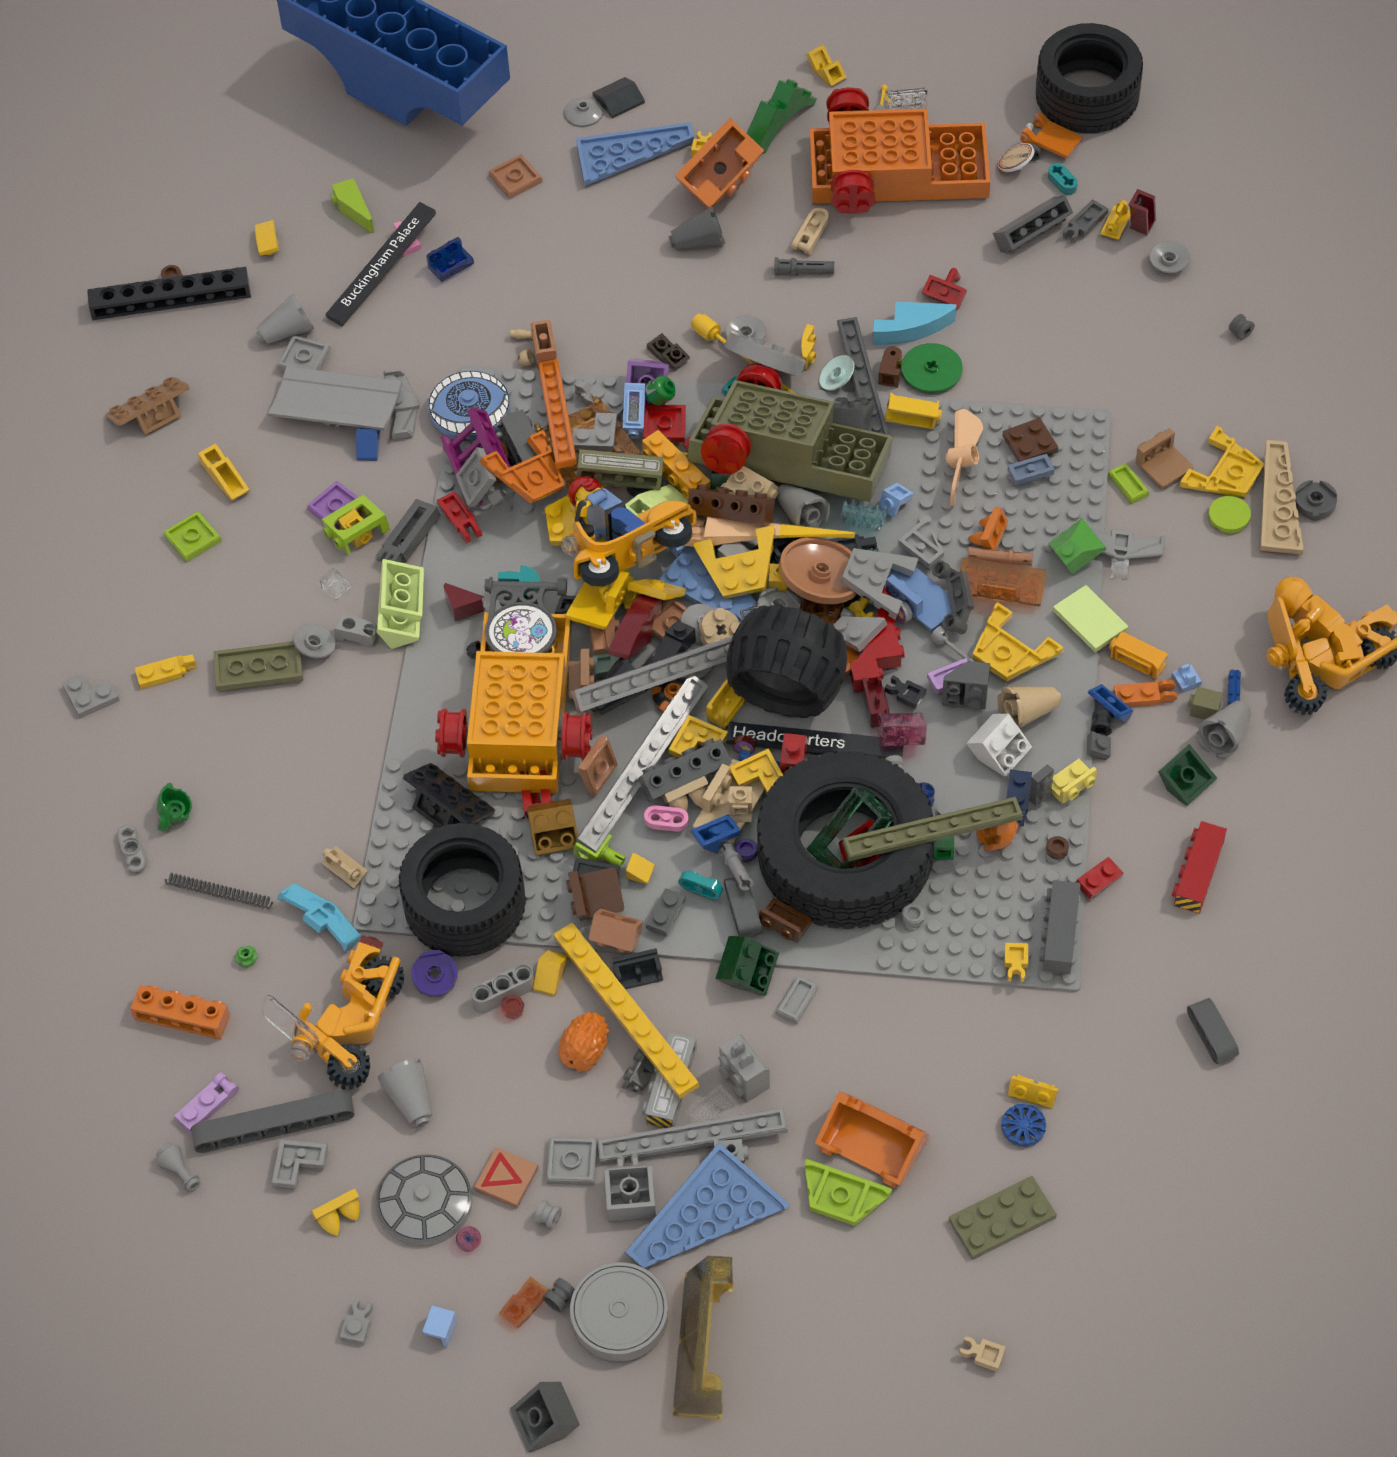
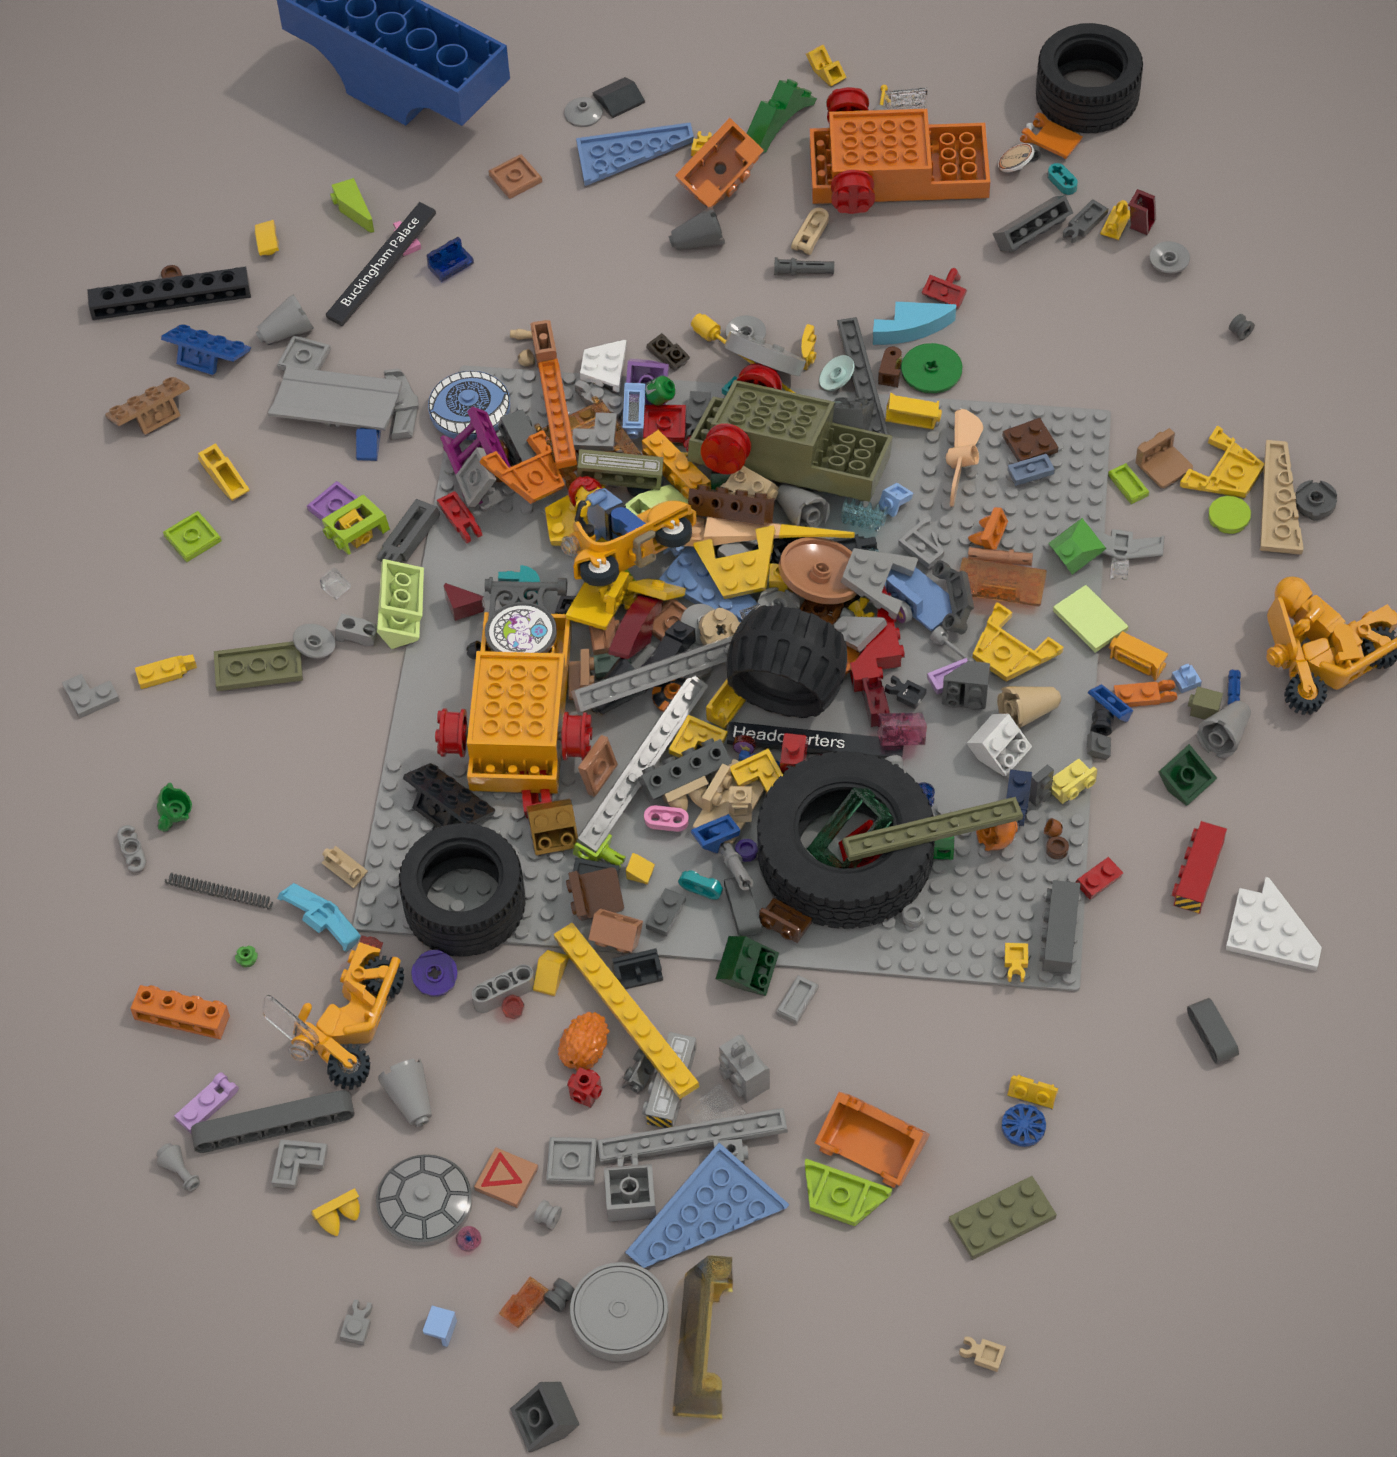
none -> blue bracket [161,324,251,375]
none -> red brick [567,1067,603,1108]
none -> white wing [580,340,627,392]
none -> dark grey plate [686,391,711,439]
none -> dark orange hinge [1044,818,1063,837]
none -> white wing [1226,877,1322,971]

